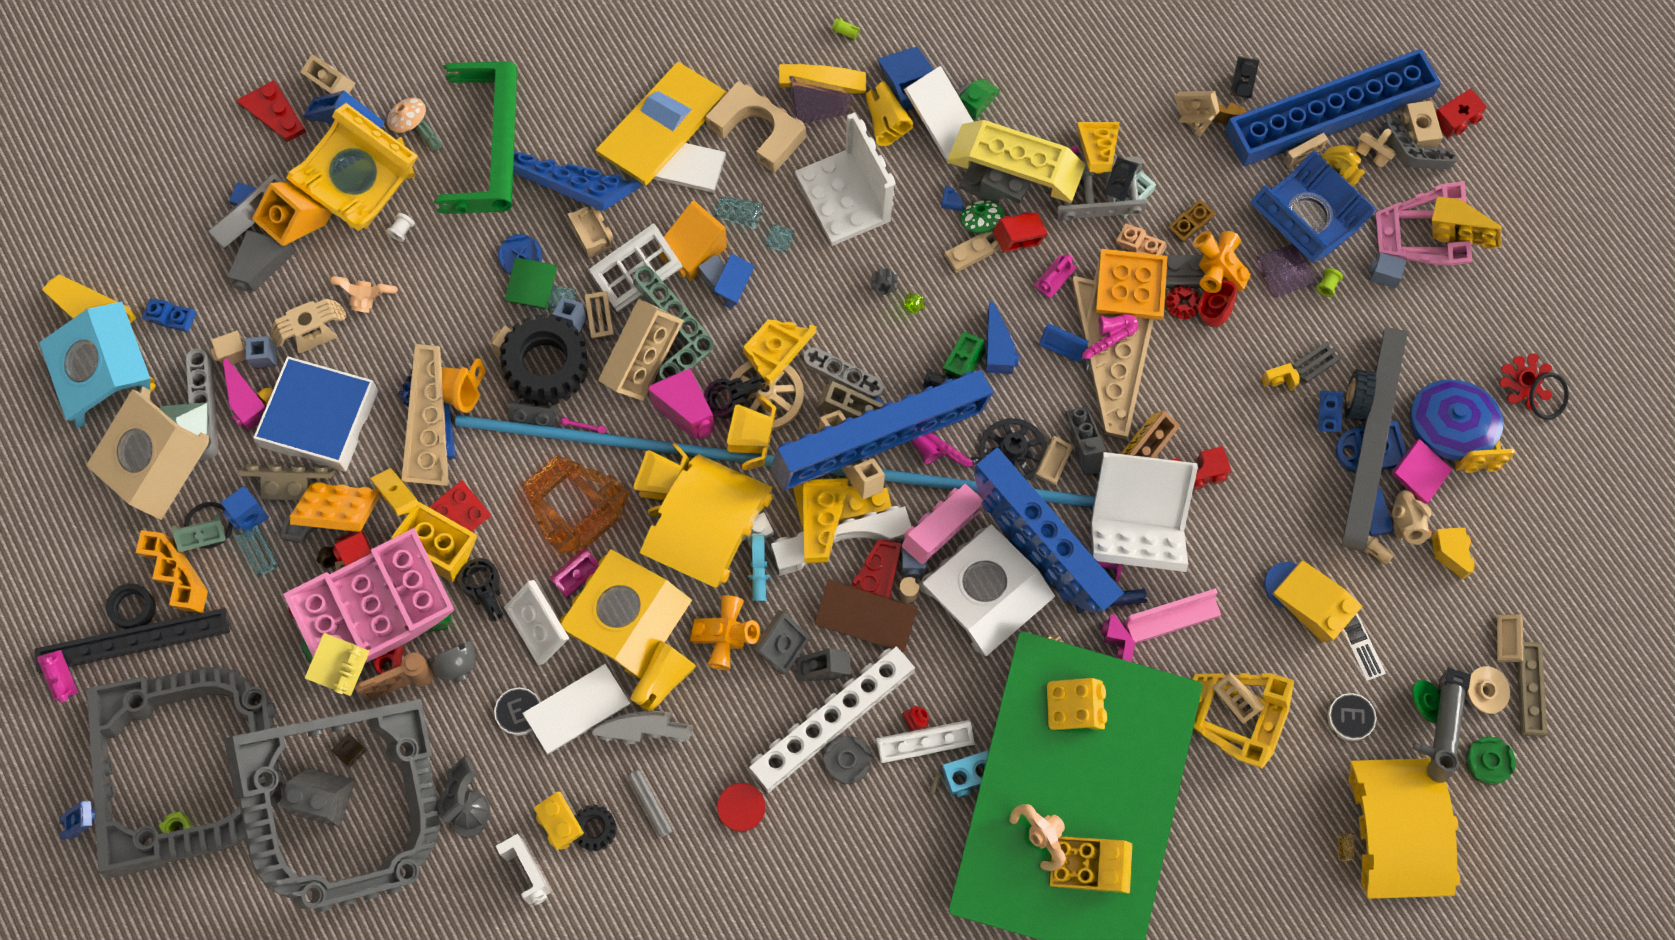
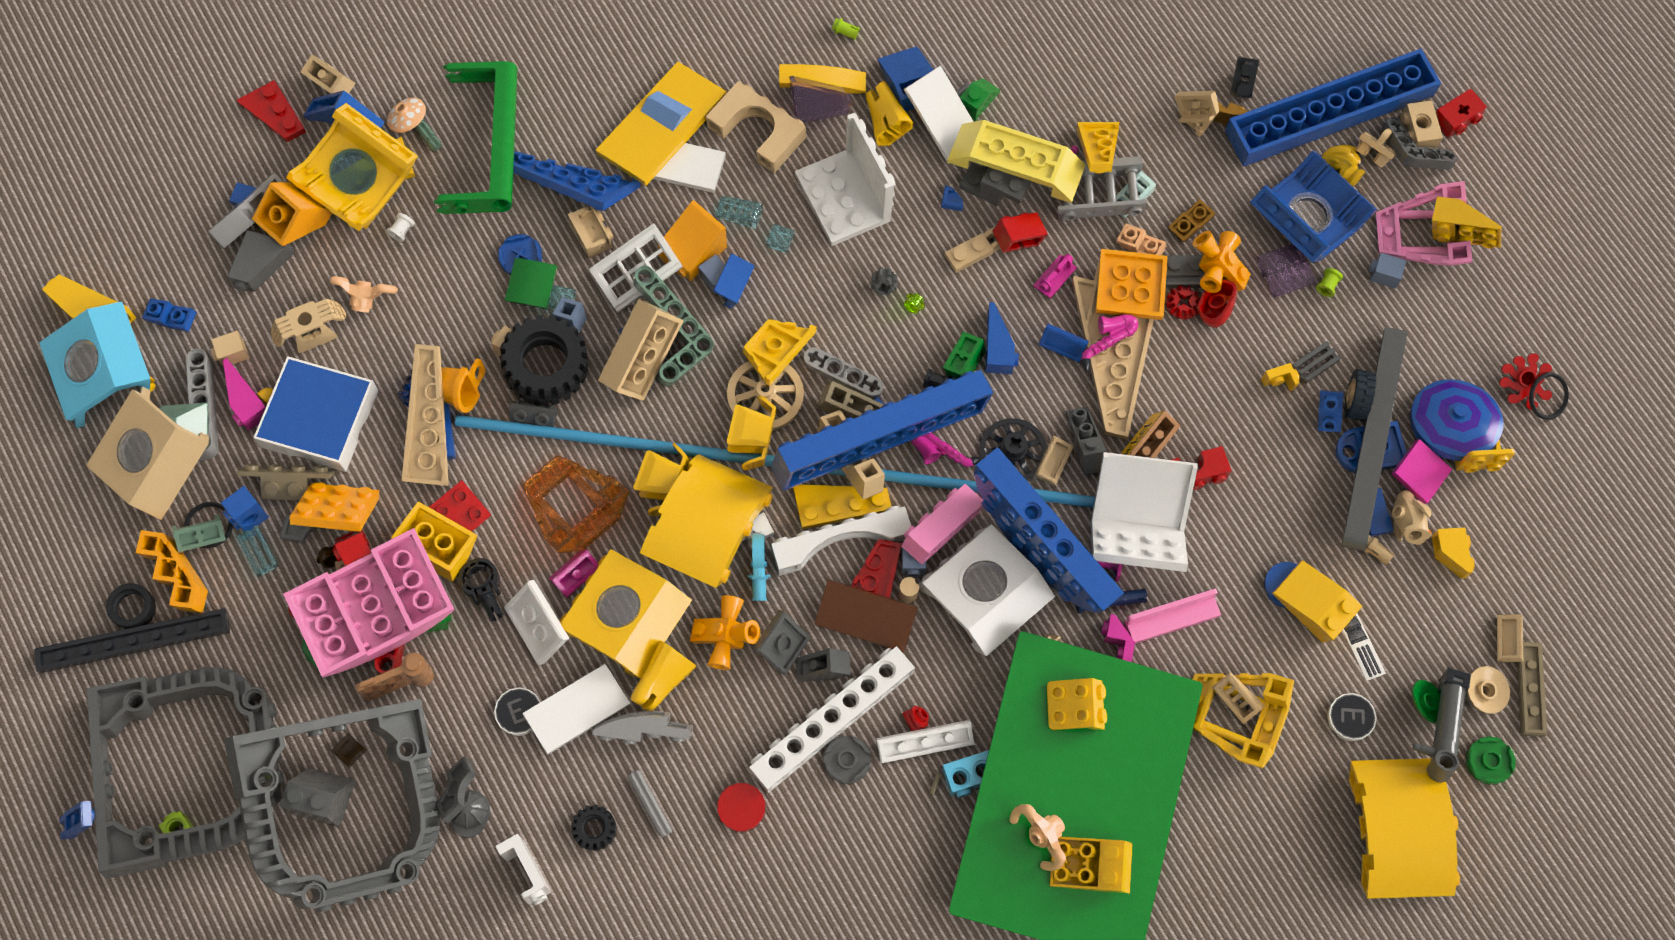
dark pink hinge [37,650,78,703] -> none
sand blue brick [246,336,277,368] -> none
light yellow hinge [305,633,370,696] -> none
yellow tile [370,468,419,516] -> none
dark grey cylinder [427,640,476,683] -> none
yellow bracket [534,792,584,850] -> none
dark pink hinge [560,417,607,434] -> none
tan tile [585,291,615,340] -> none
dark pink slope [648,368,715,440] -> none
black pin [704,375,766,419] -> none
yellow wing [803,478,849,563] -> none
green dish [960,200,1004,234] -> none
black hips [1104,156,1139,201] -> none
tan tile [1283,133,1328,168] -> none
clear yellow tile [1338,833,1354,861] -> none

